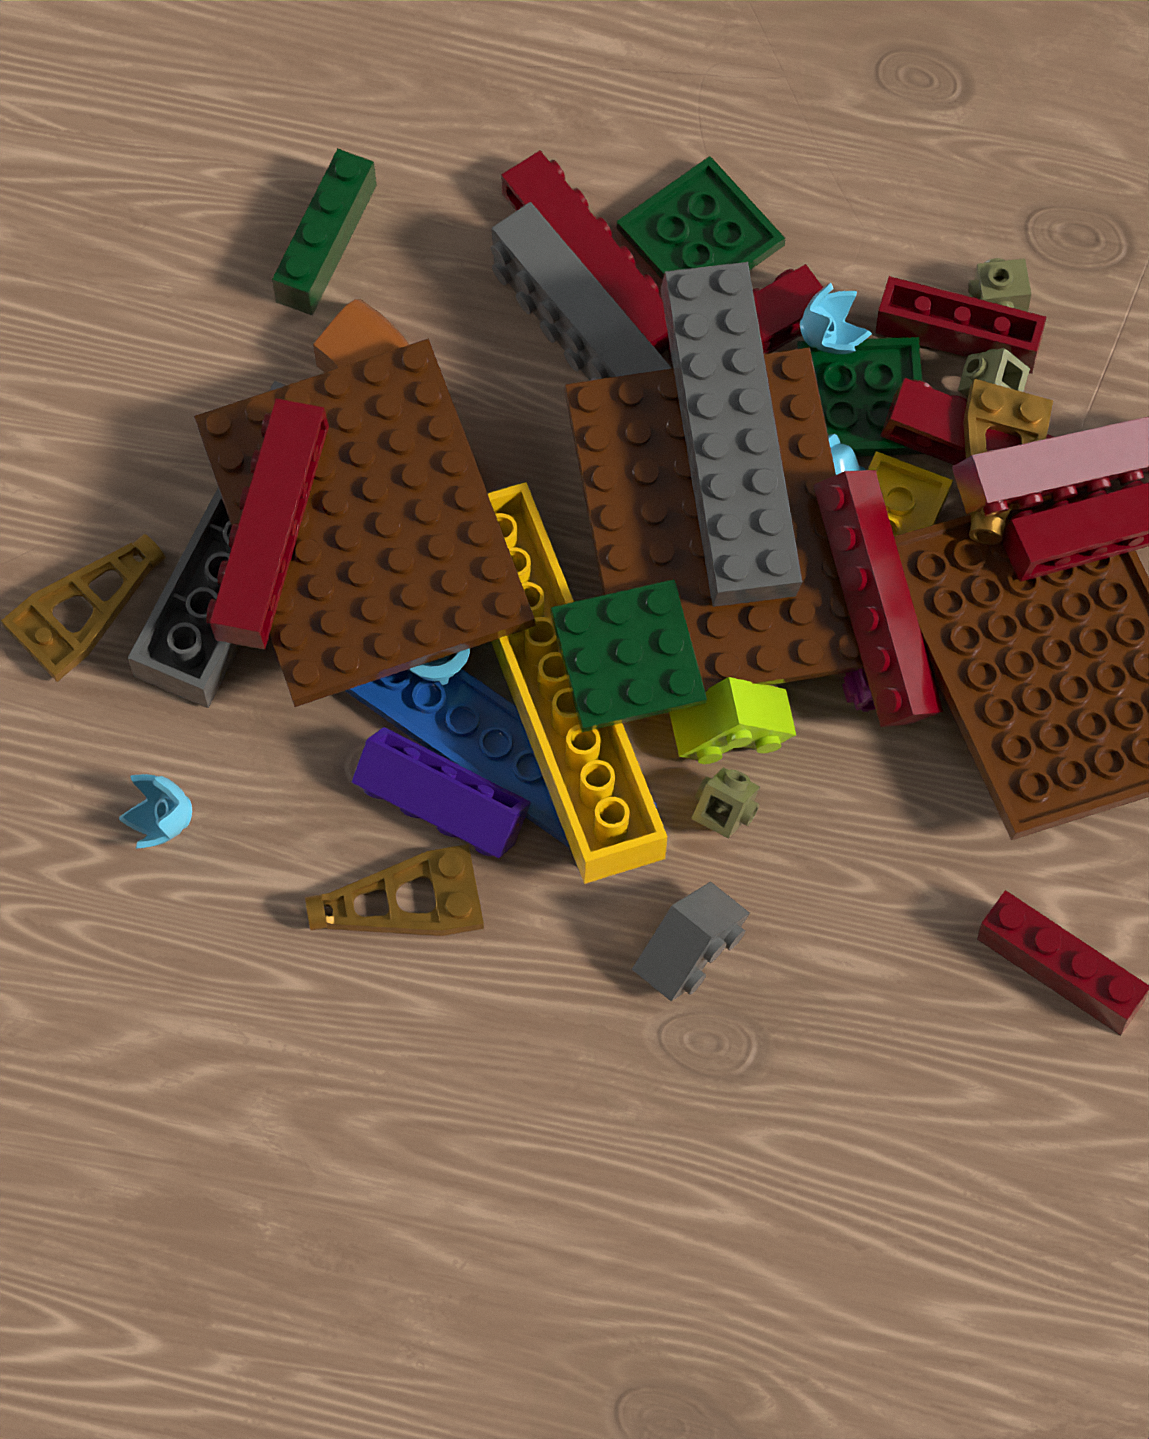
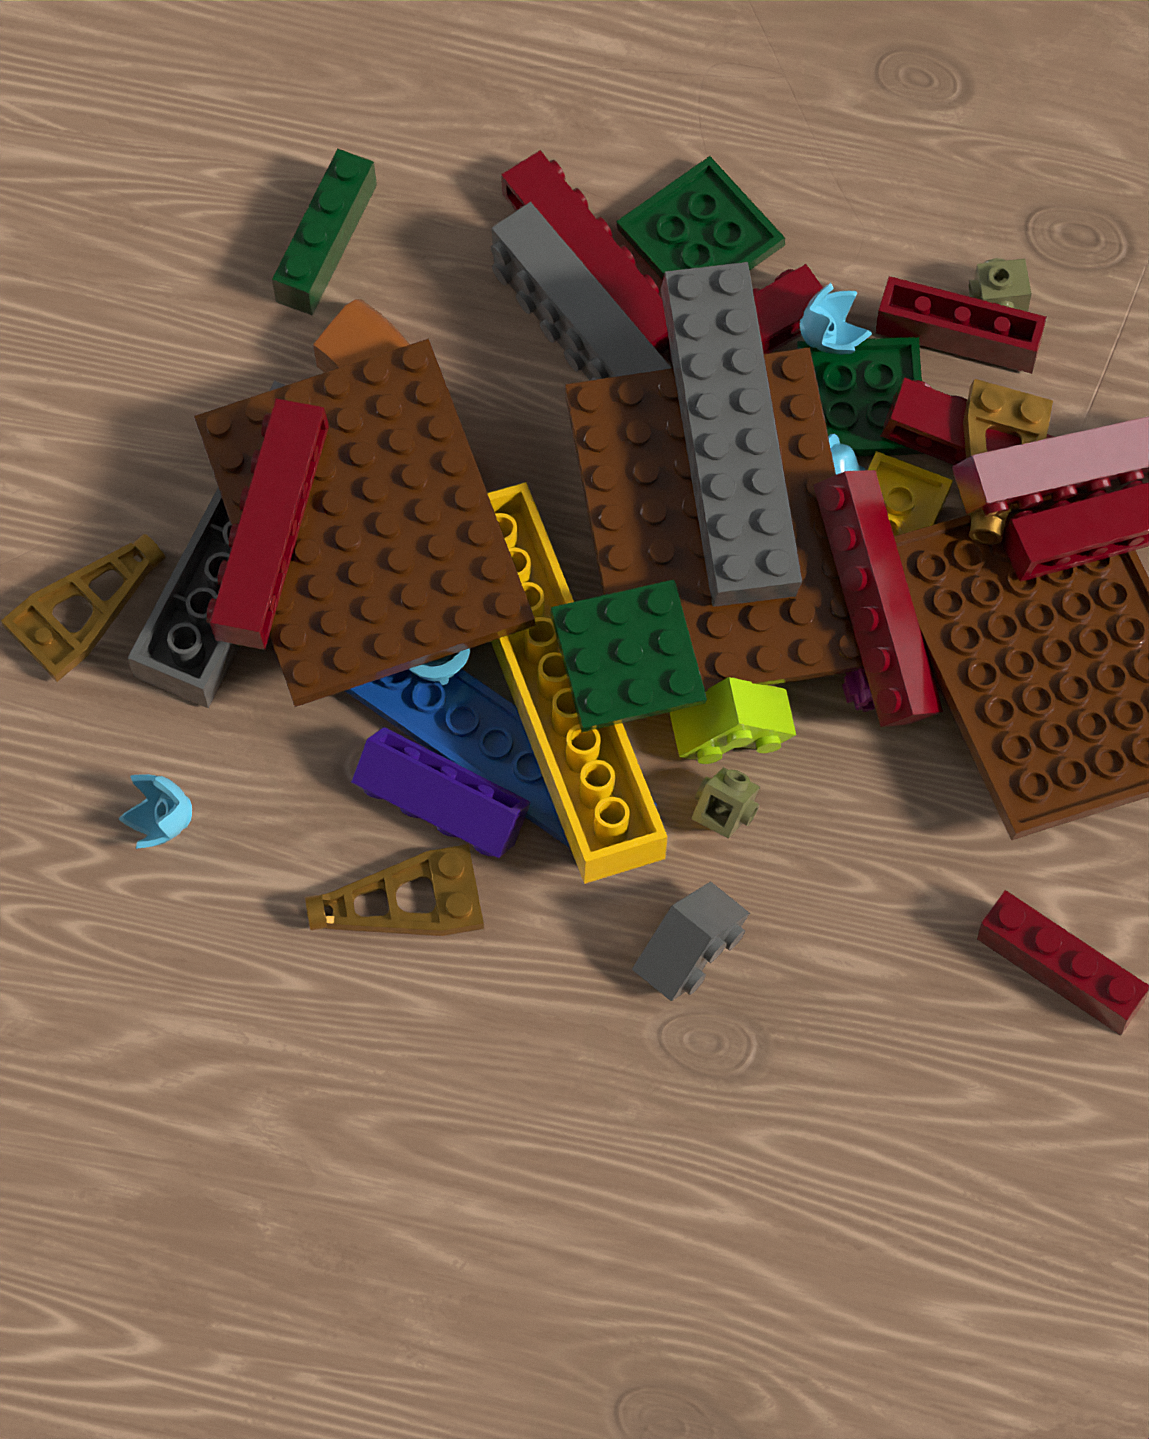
olive brick [958,348,1030,398] -> none

